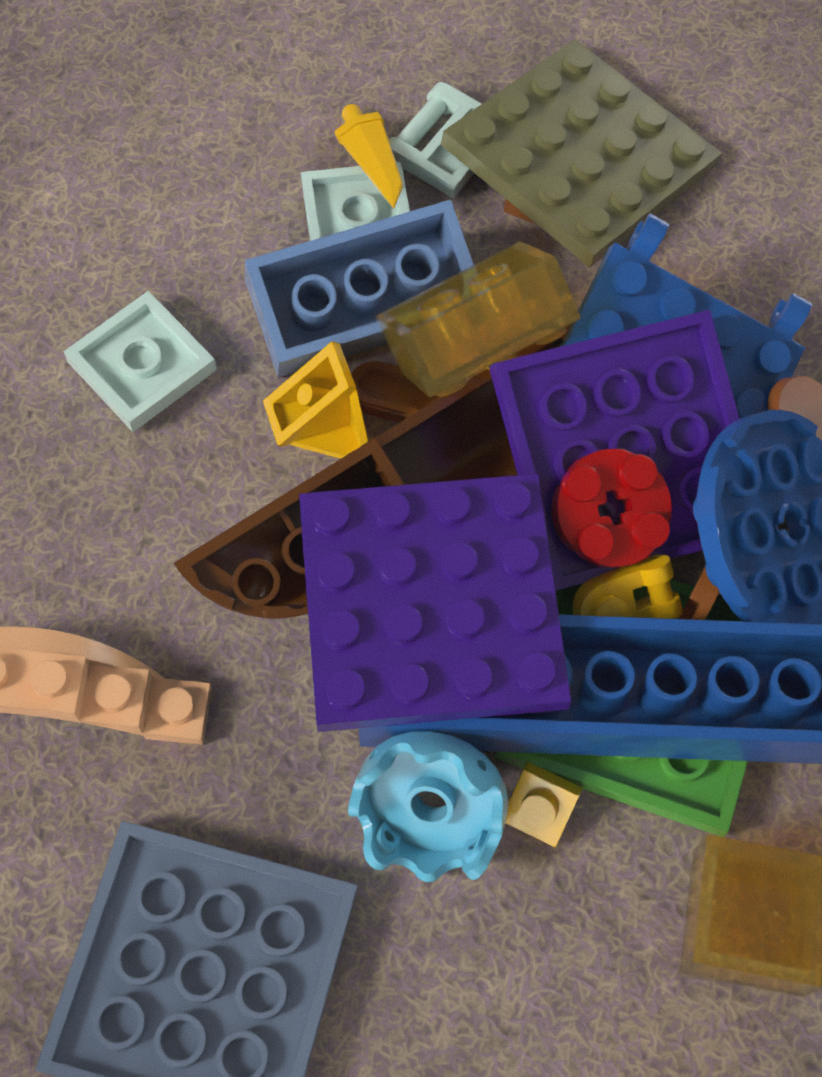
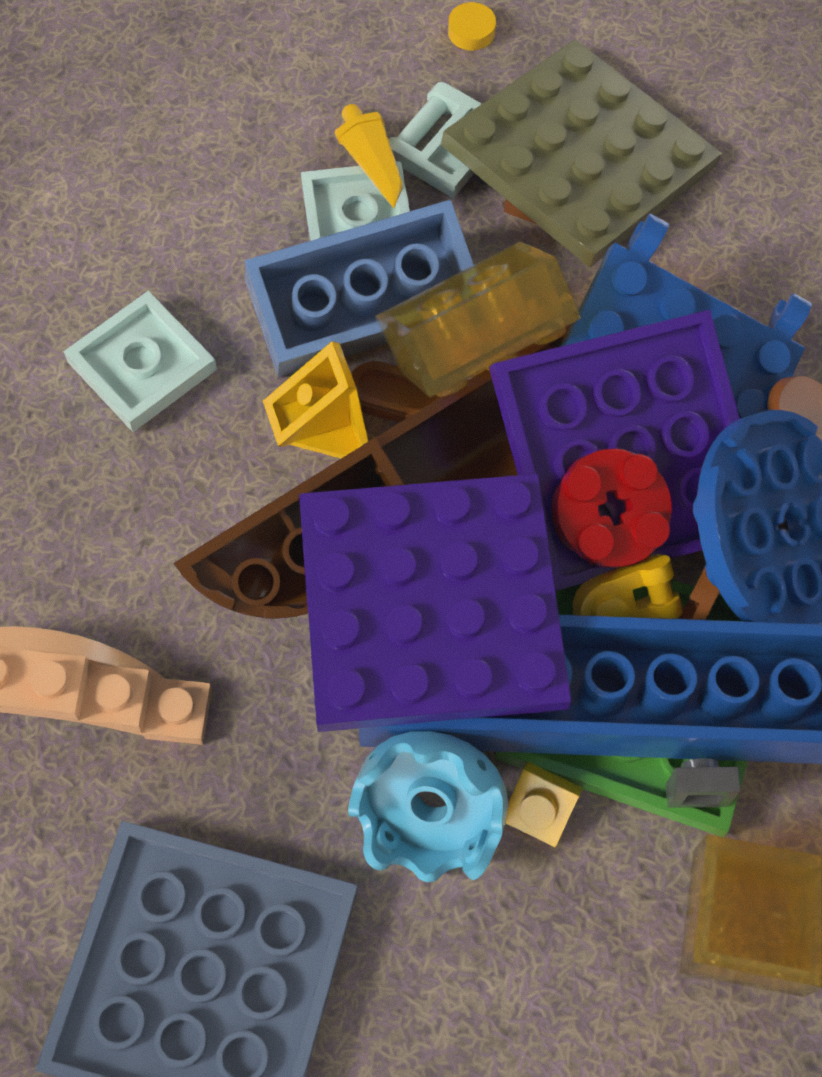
none -> yellow tile [448,2,496,51]
none -> flat silver plate [665,758,740,808]

